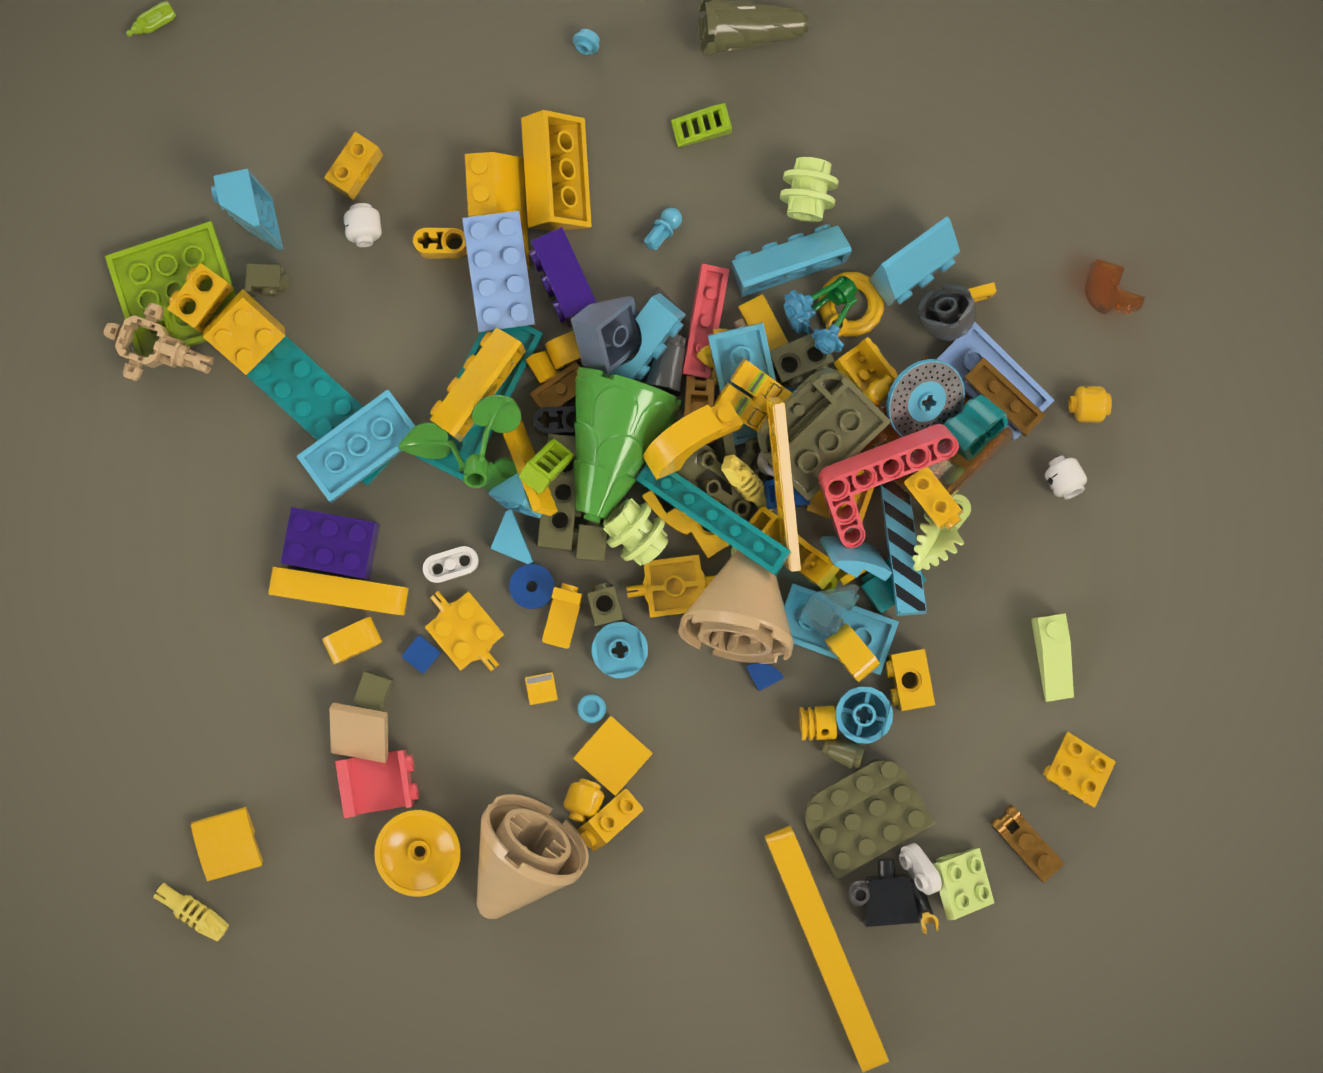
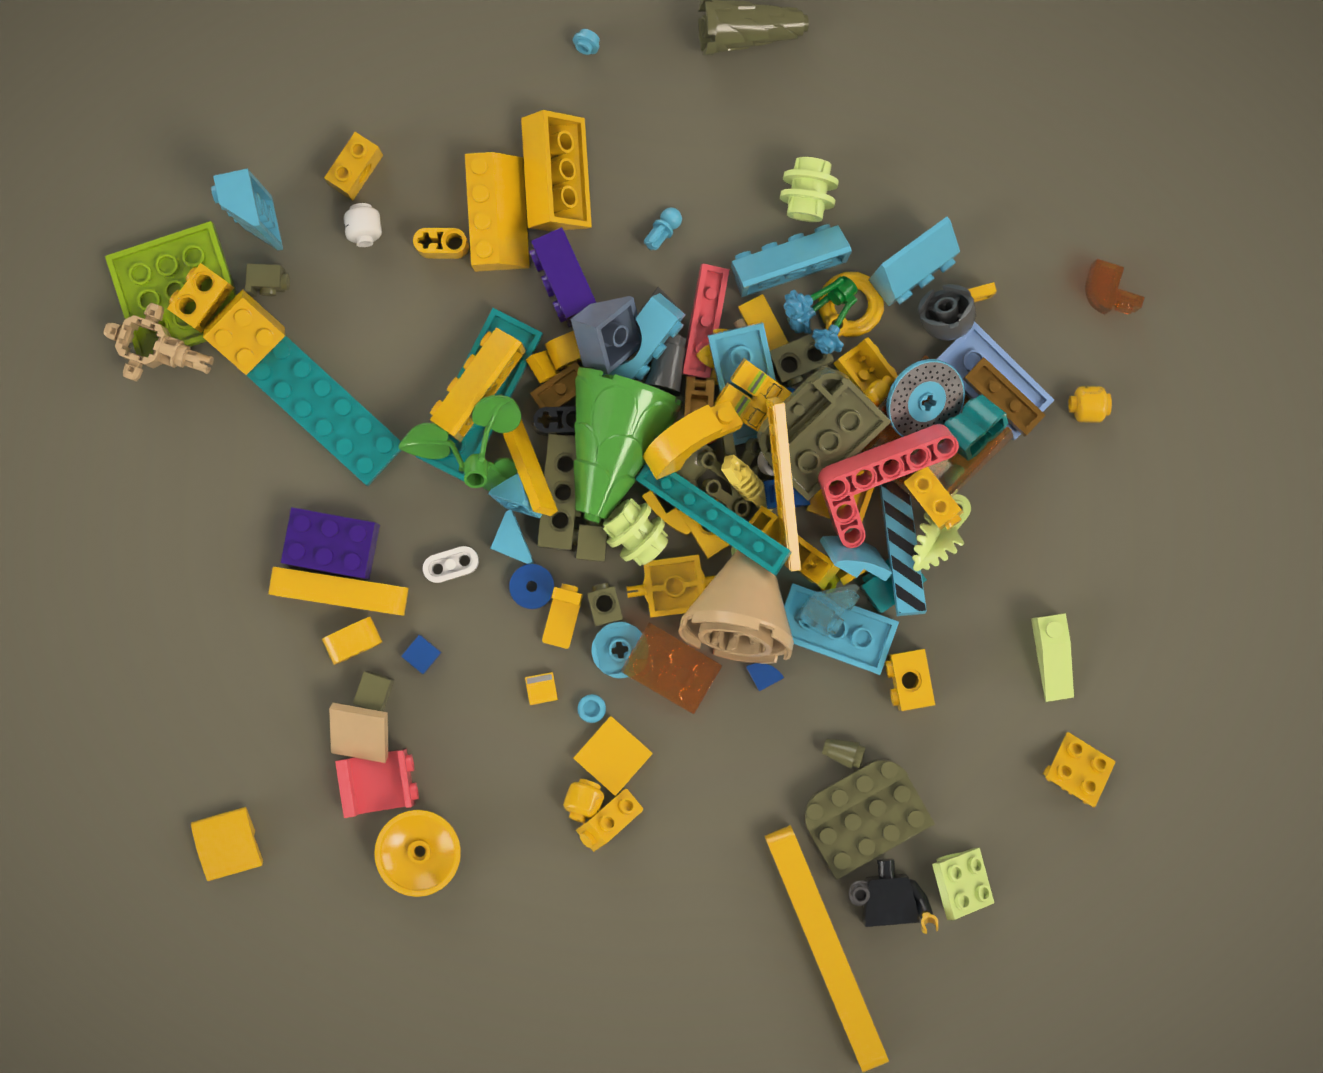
lime piece [126,1,176,37] -> none
light yellow hinge [153,882,229,941] -> none
medium azure plate [296,389,415,503] -> none
yellow plate [425,591,504,672] -> none
light blue plate [462,211,535,332] -> none
tan cone [476,794,589,919] -> none
lime slope [519,438,575,494] -> none
lime slope [671,103,732,148] -> none
yellow piece [799,705,837,741] -> none
yellow beam [824,623,880,682] -> none
medium azure cylinder [835,686,893,744] -> none
white plate [899,843,942,895] -> none
pearl gold plate [990,804,1065,883] -> none
white head [1045,456,1087,499] -> none
none -> clear orange plate [621,622,722,714]

